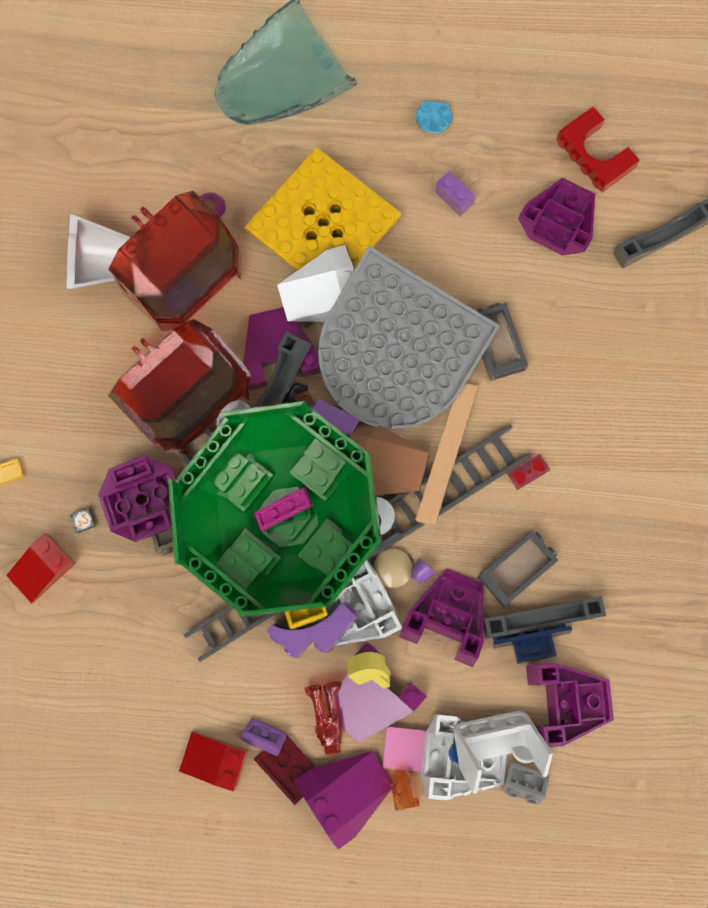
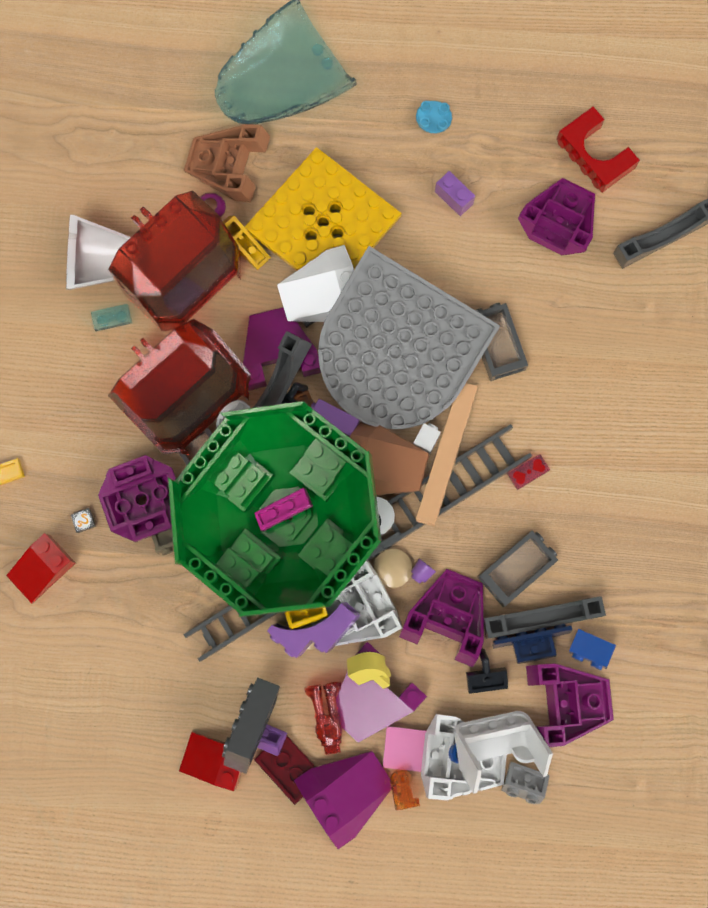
none -> clear light blue plate [91,304,132,331]
none -> nougat wedge [184,124,270,202]
none -> yellow slope [216,215,271,270]
none -> dark grey brick [222,677,280,774]
none -> white brick [413,423,441,455]
none -> black plate [466,648,508,694]
none -> blue brick [569,629,616,670]

